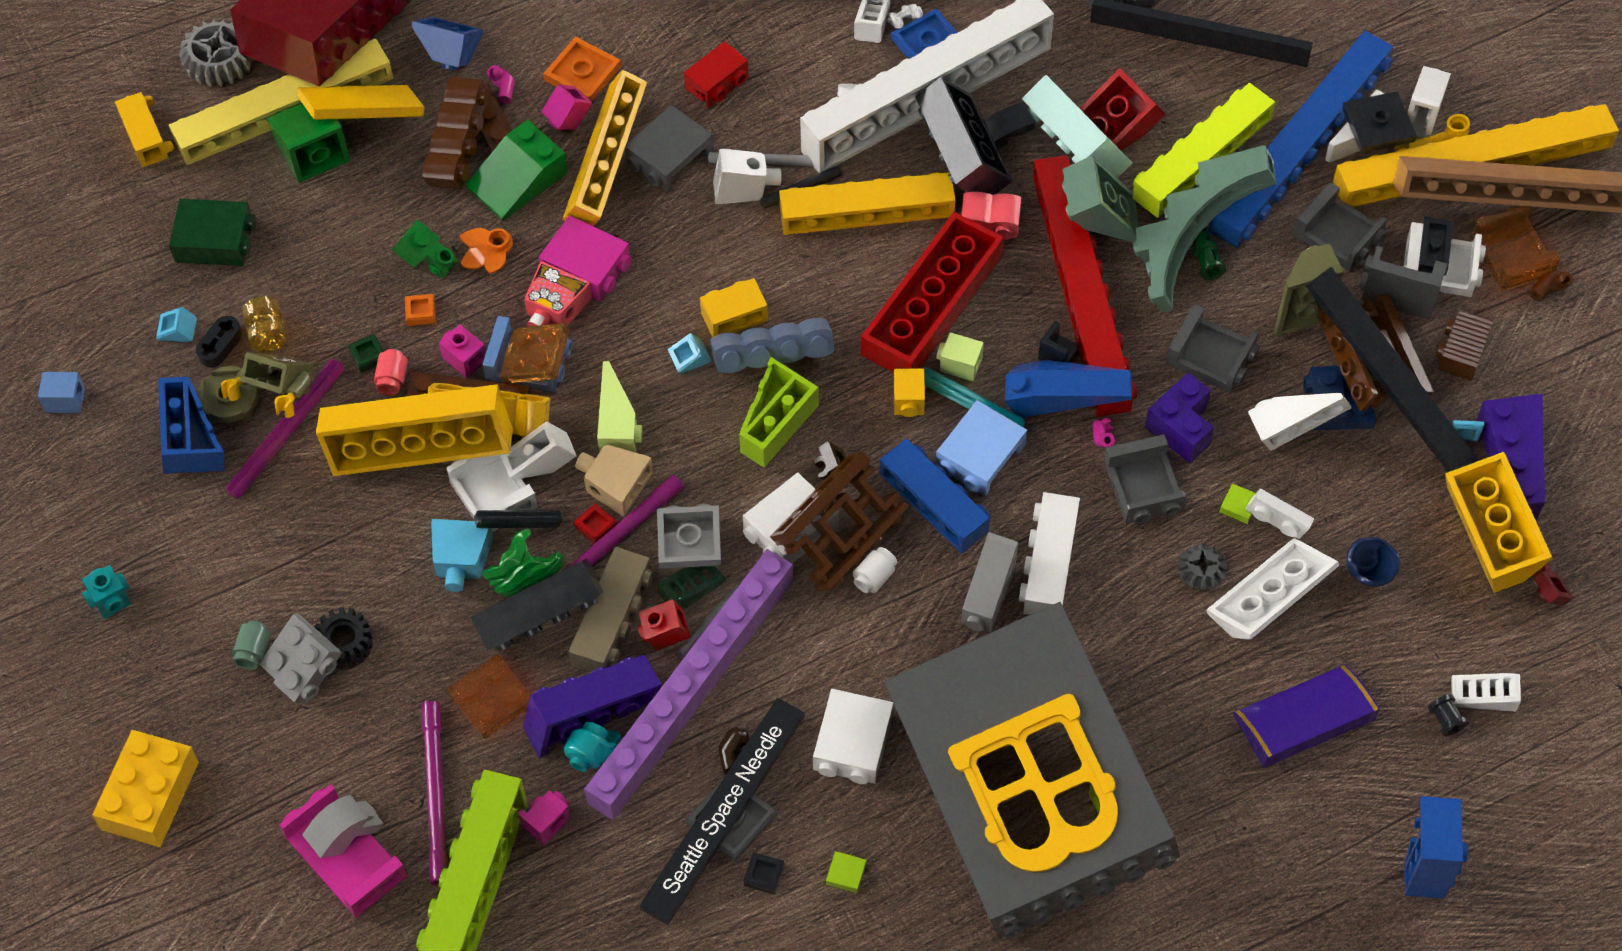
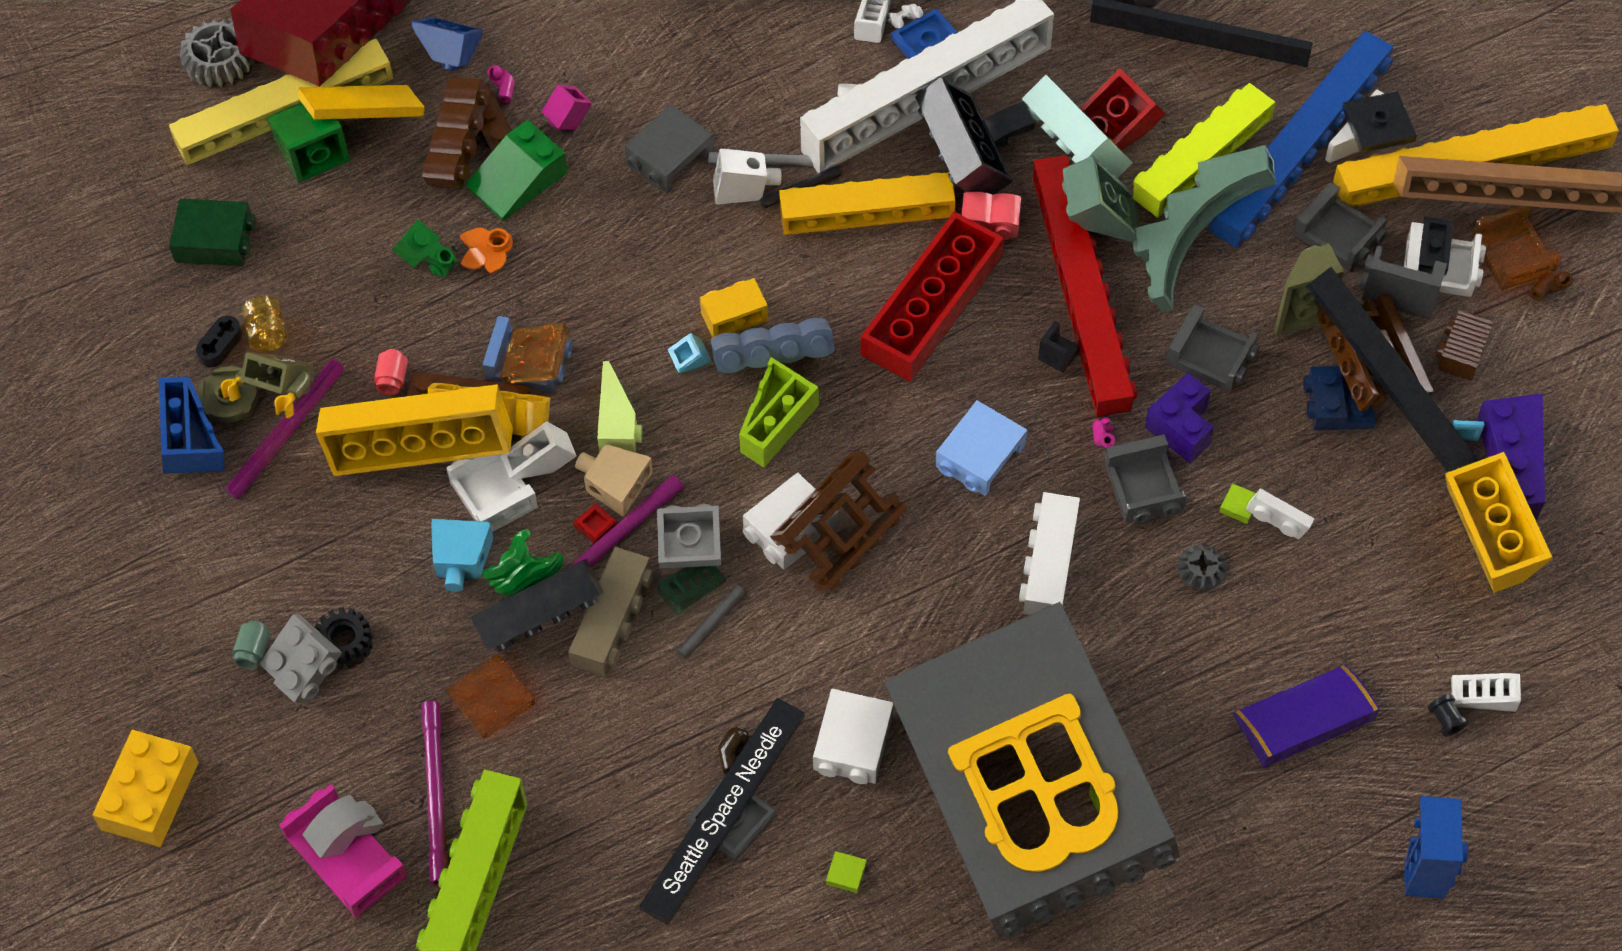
medium blue panel [38,372,85,413] -> none
teal brick [82,564,131,619] -> none
yellow brick [115,92,174,168] -> none
medium azure slope [156,307,197,342] -> none
dark green tile [348,334,384,373] -> none
orange tile [405,294,436,326] -> none
dark pink brick [439,324,486,378] -> none
black axle [474,510,562,528] -> none
dark pink brick [517,790,571,845] -> none
dark purple wedge [523,654,662,758] -> none
torso [525,261,592,333] -> none
dark pink brick [538,215,632,302] -> none
orange plate [543,36,622,102] -> none
yellow brick [562,69,647,226] -> none
teal head [564,722,622,772] -> none
medium lavender brick [584,549,793,821] -> none
red brick [638,599,691,651] -> none
red hinge [684,41,749,108] -> none
black tile [744,852,785,895] -> none
tile [813,441,846,480] -> none
white brick [853,547,897,593] -> none
blue brick [879,438,990,554] -> none
yellow brick [894,369,925,417] -> none
teal axle [923,367,1025,427] -> none
yellowish green brick [936,333,984,382] -> none
light grey slope [961,532,1018,633] -> none
blue wedge [1005,360,1132,418] -> none
dark green pin [1193,226,1226,280] -> none
white slope [1207,538,1339,640] -> none
white slope [1248,393,1352,451] -> none
dark blue hair [1346,537,1401,588] -> none
yellow brick [1394,114,1470,150] -> none
white slope [1407,66,1451,139] -> none
dark red plate [1531,562,1574,605] -> none

